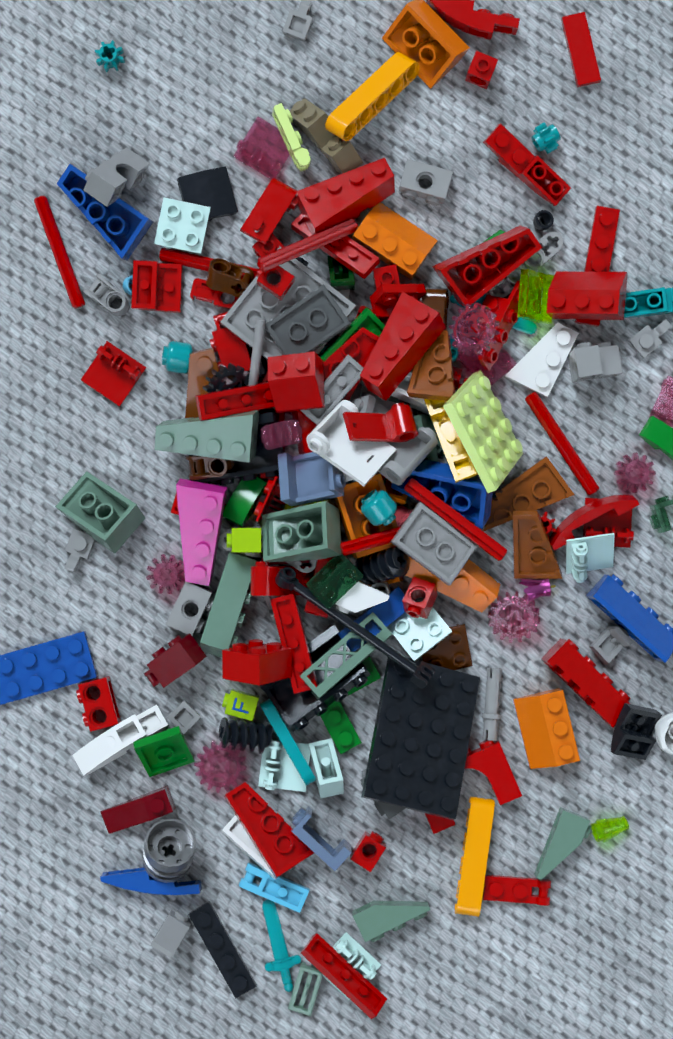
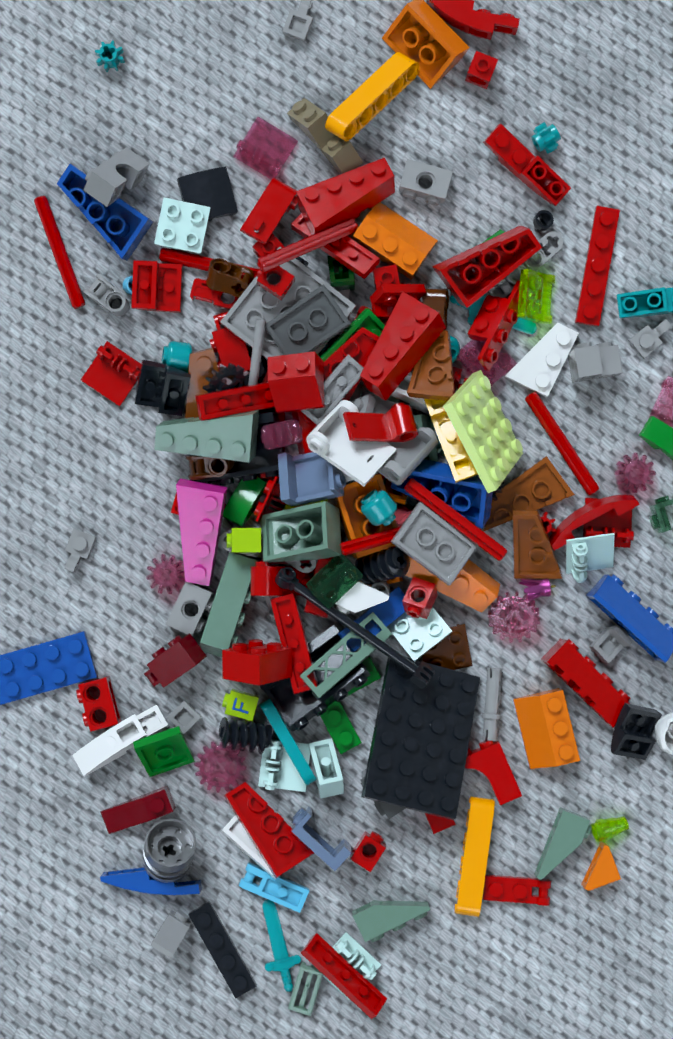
sand green slope [55,471,146,554] -> none
yellowish green hinge [272,103,311,172] -> none
clear pink gear [449,303,500,357] -> none
red slope [546,271,628,320] -> none
red tile [561,12,601,88] -> none
none -> black slope [135,360,191,416]
none -> orange slope [581,841,621,891]

